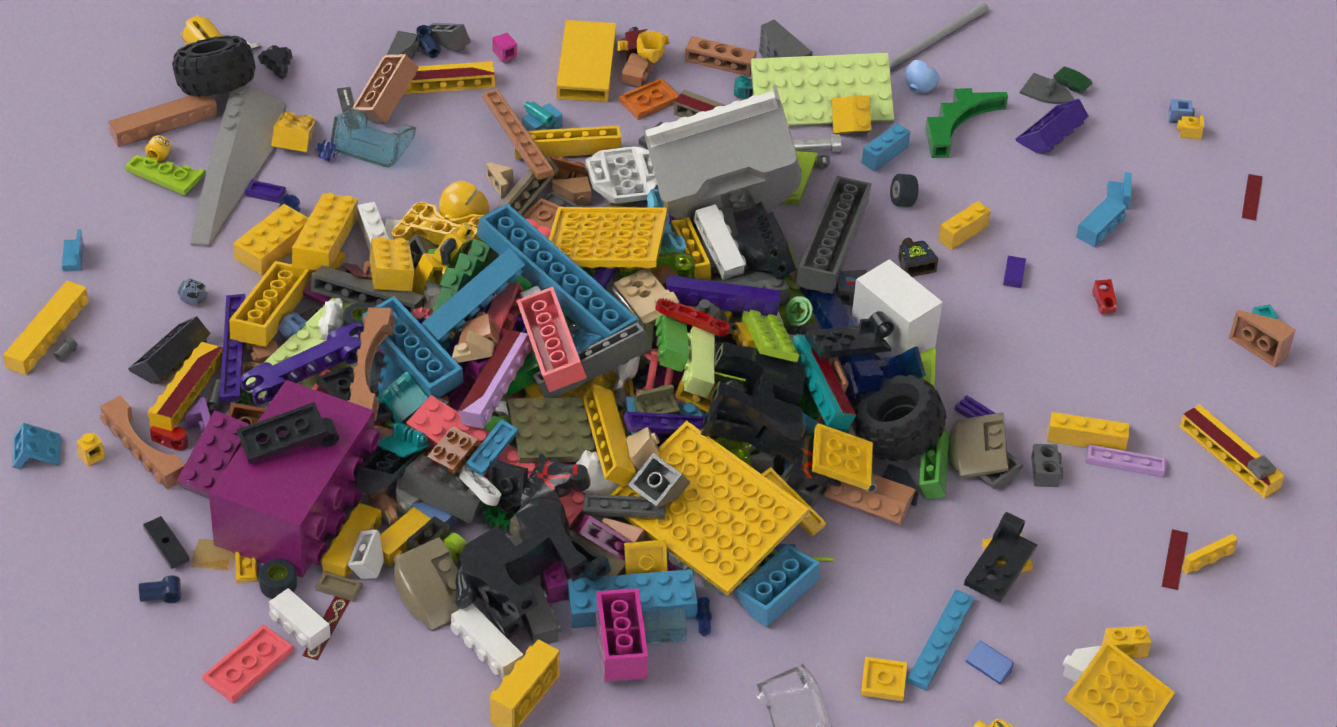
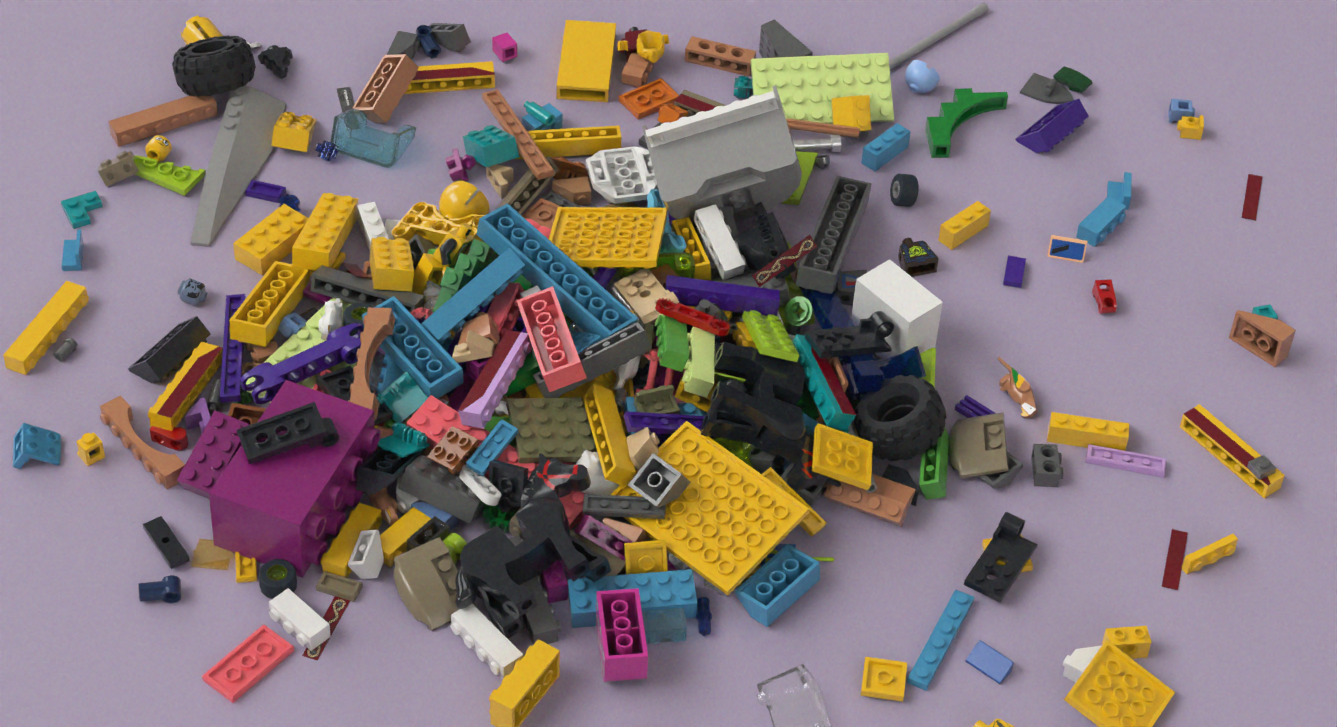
none -> teal plate [61,191,103,229]
none -> dark tan bracket [98,151,139,187]
none -> magenta hips [445,148,476,182]
none -> teal brick [462,125,519,167]
none -> orange brick [657,103,688,123]
none -> sticker [752,235,817,287]
none -> nougat axle [787,118,860,138]
none -> nougat animal [997,357,1038,418]
none -> slope [1047,235,1087,263]

